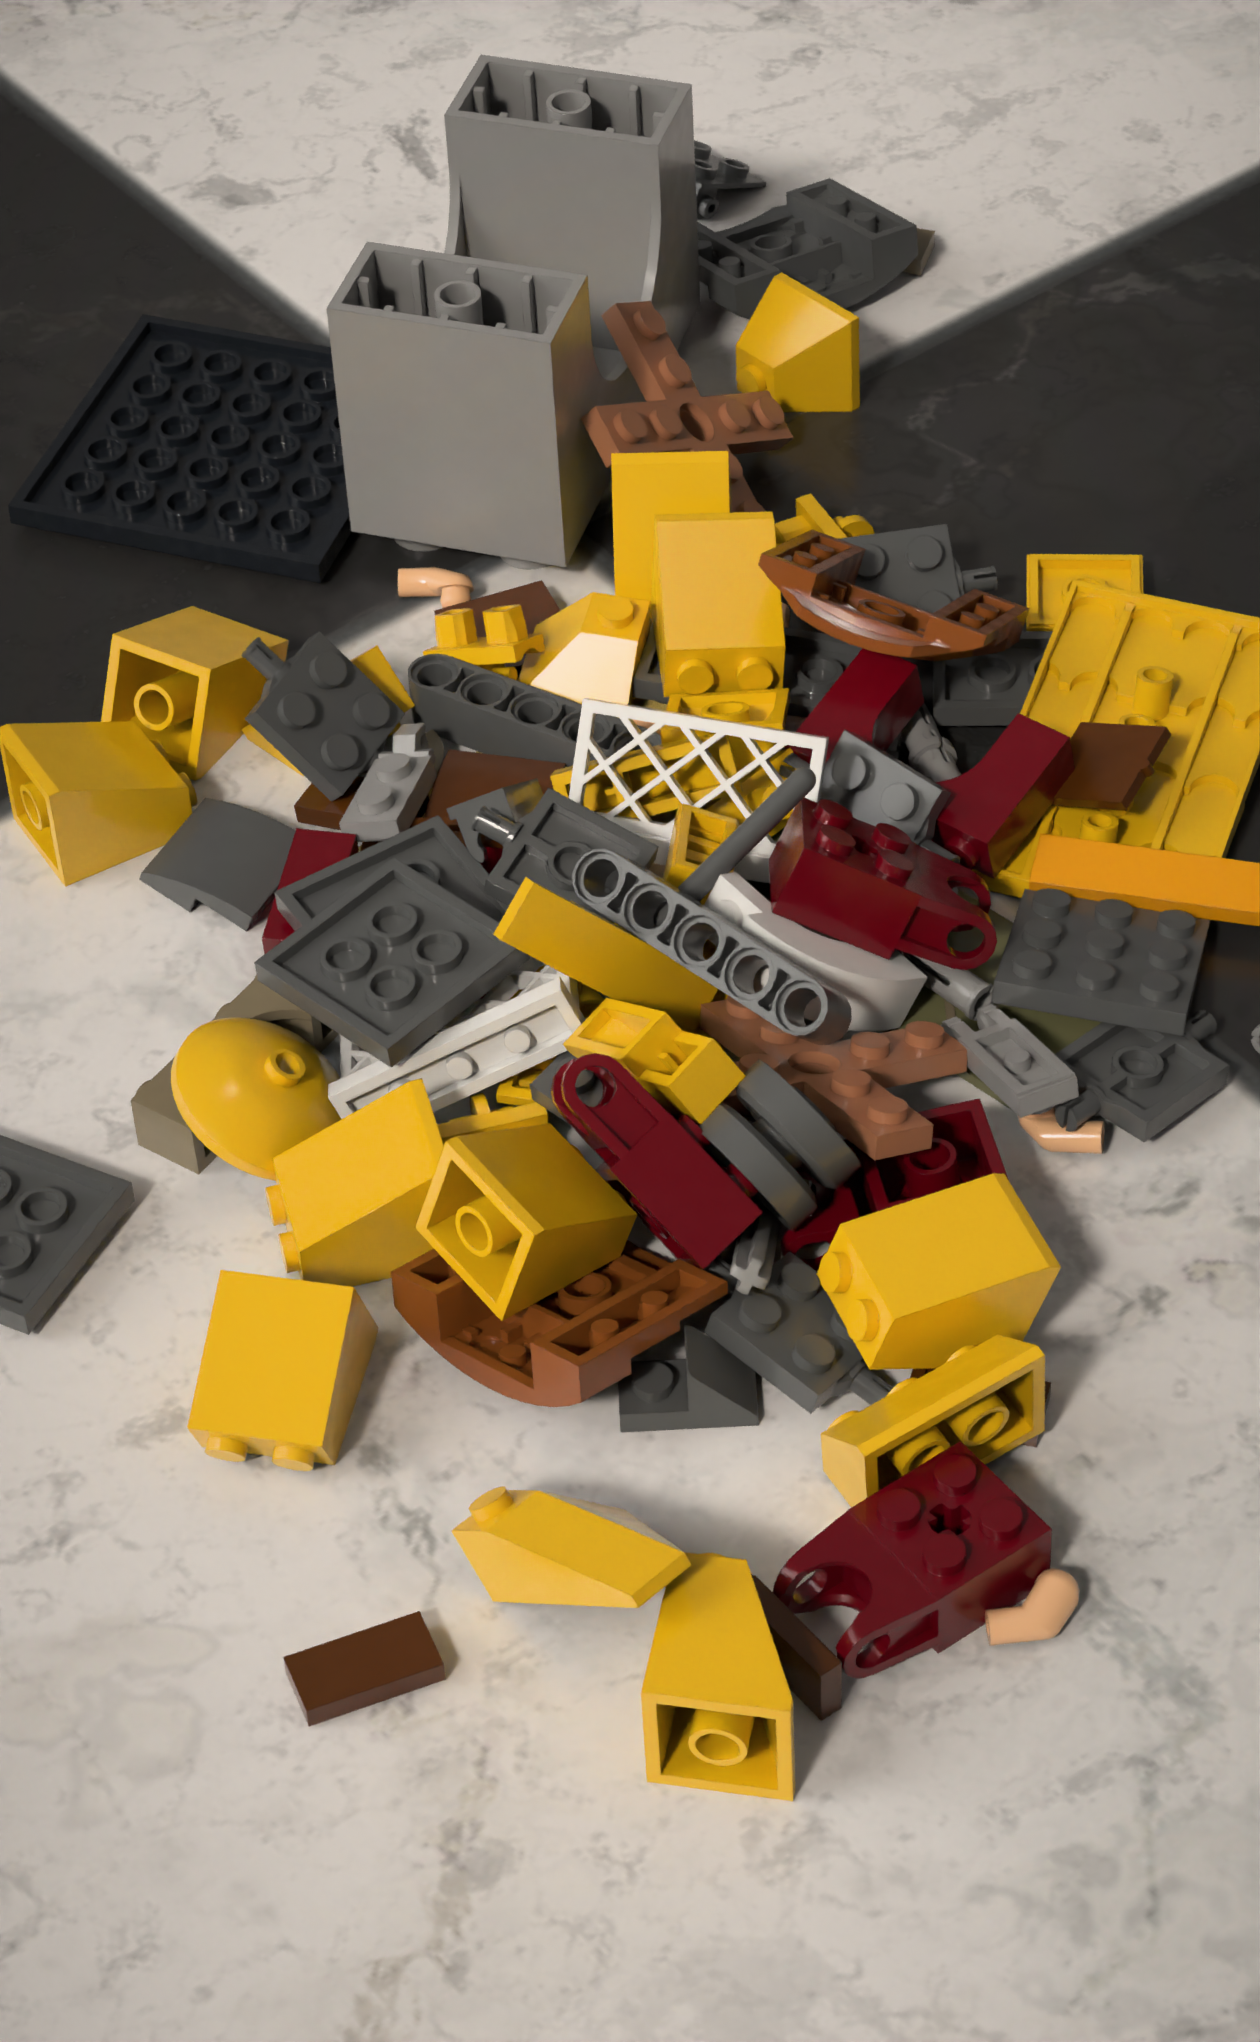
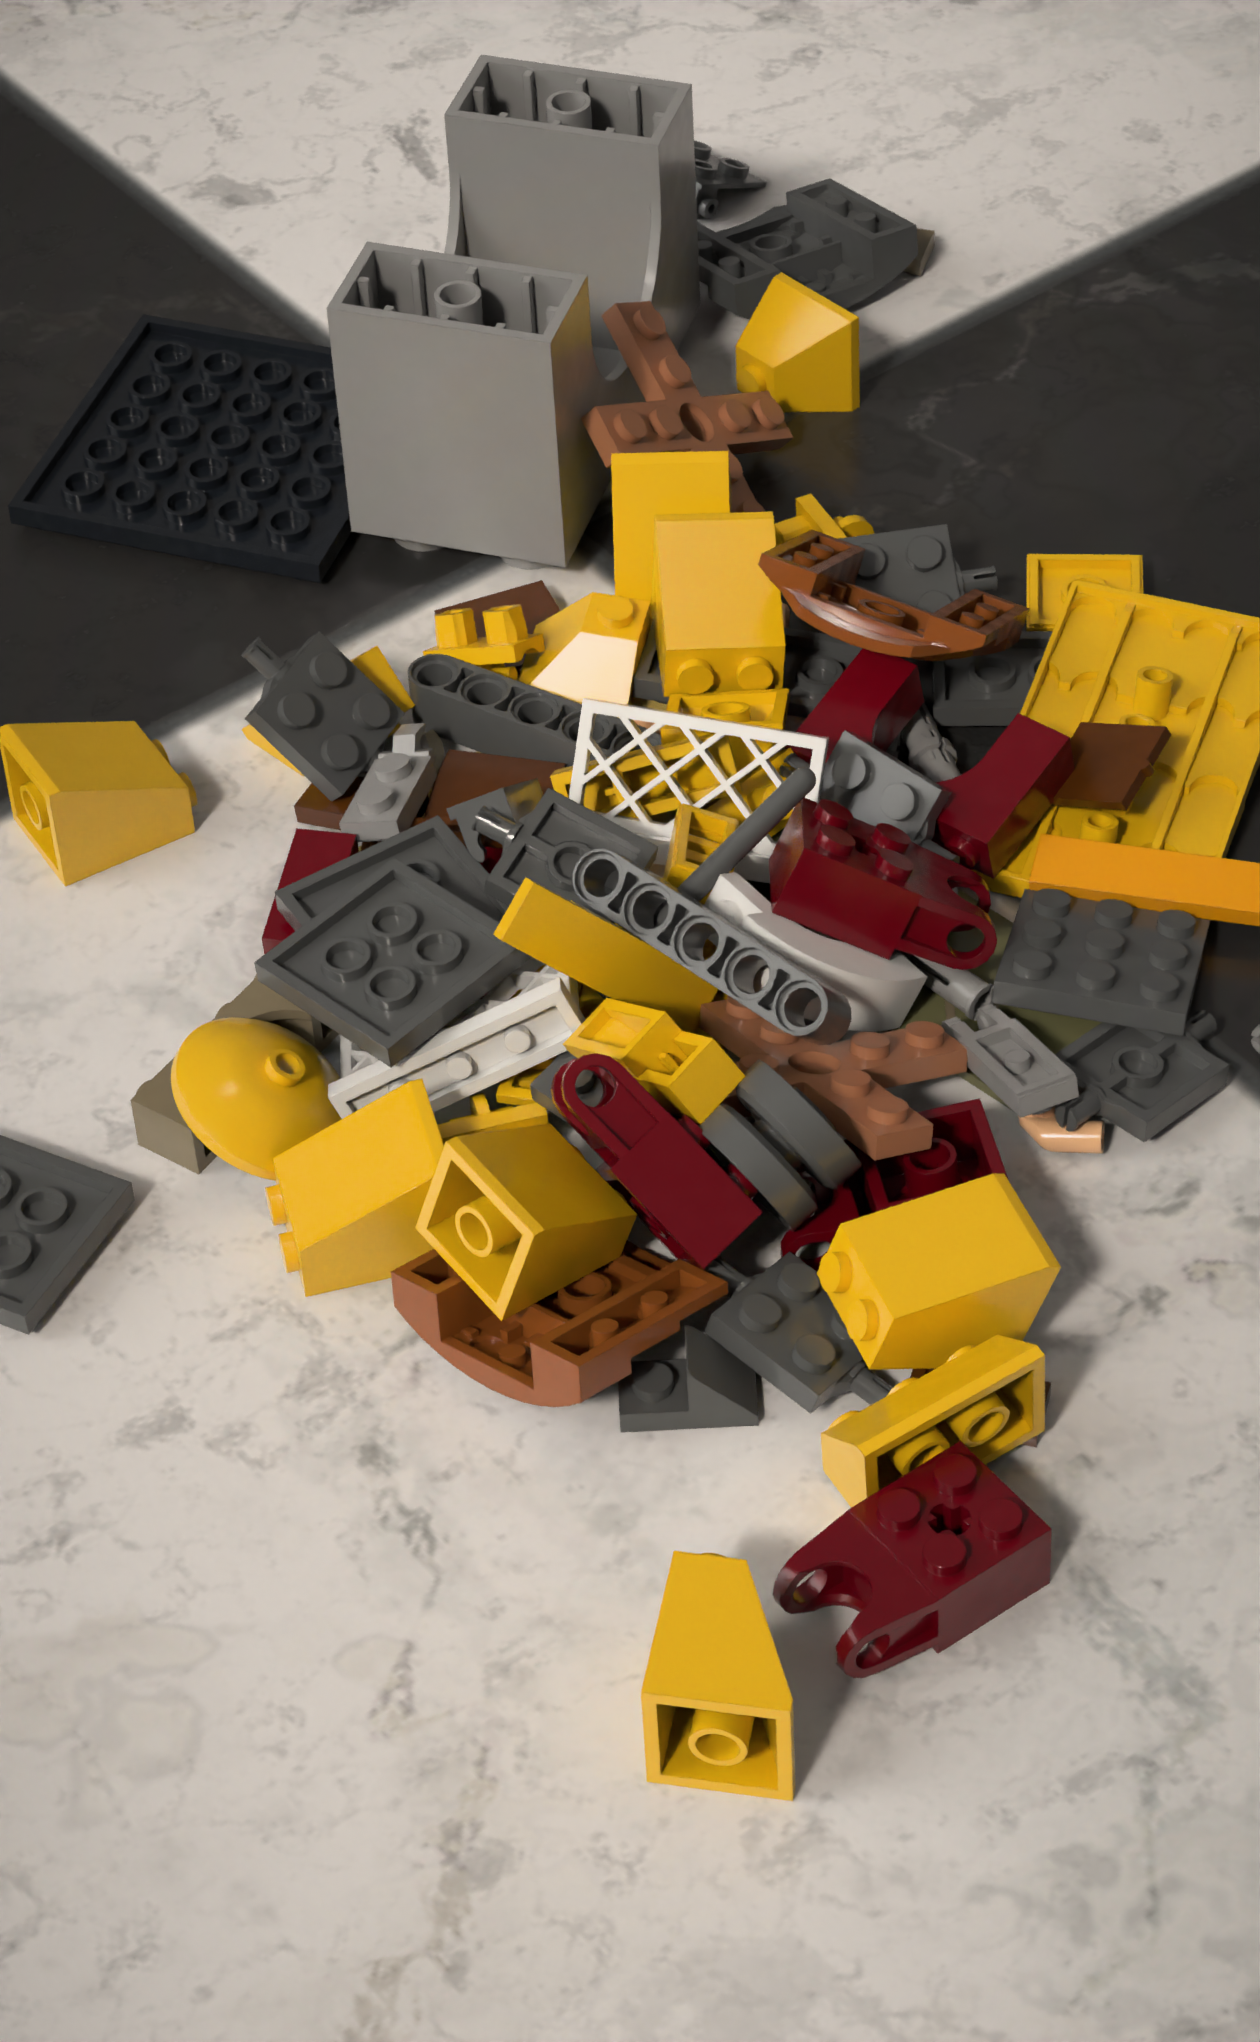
yellow slope [101,606,289,781] -> none
dark grey slope [139,798,296,932] -> none
yellow slope [187,1270,378,1471] -> none
reddish brown tile [283,1611,446,1726] -> none
light nougat arm [398,567,474,608] -> none
yellow wedge [451,1486,692,1608] -> none
light grey axle [729,1204,781,1295] -> none
reddish brown tile [751,1574,842,1721] -> none
light nougat arm [985,1568,1079,1646] -> none

